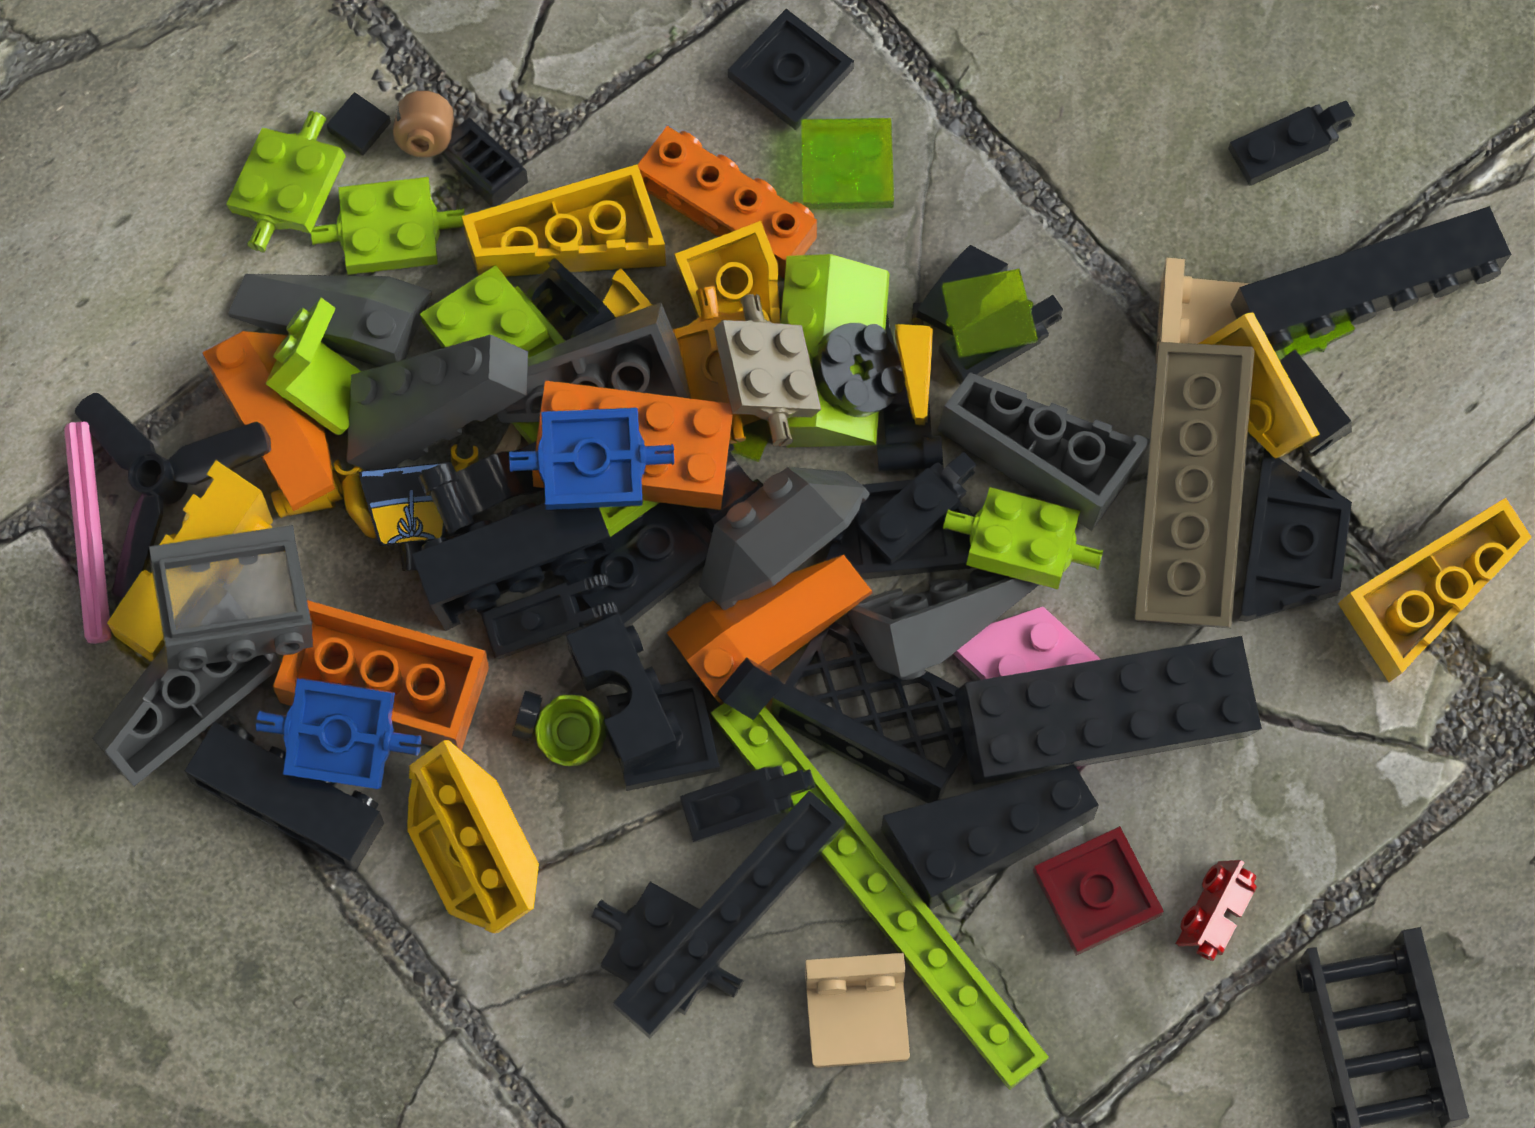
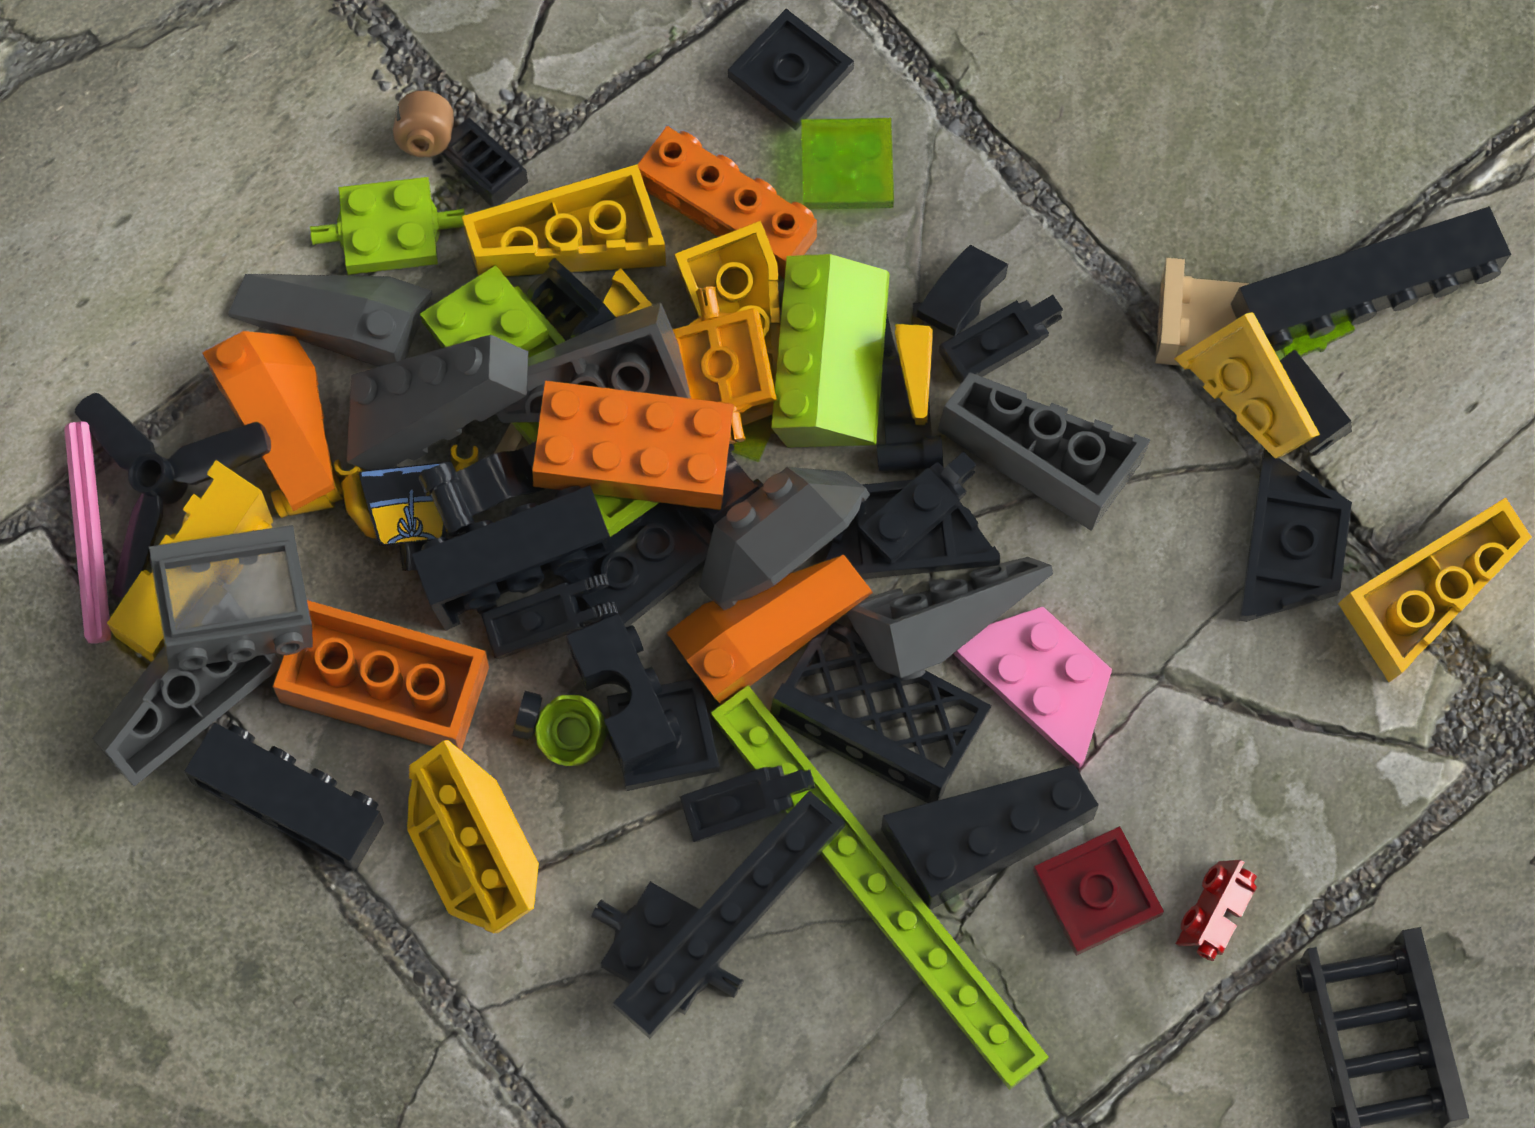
lime plate [226,111,346,253] -> none
blue plate [256,678,422,789] -> none
lime bracket [265,298,362,435] -> none
black tile [326,92,391,155] -> none
blue plate [509,408,674,510] -> none
plate [714,294,821,447] -> none
black tile [716,657,783,720] -> none
tan bracket [805,953,910,1068] -> none
black plate [812,322,905,417] -> none
clear neon green piece [941,269,1038,358] -> none
lime plate [943,487,1104,589] -> none
black brick [955,636,1262,785] -> none
dark tan plate [1135,342,1255,629] -> none
black hinge [1228,100,1355,186] -> none

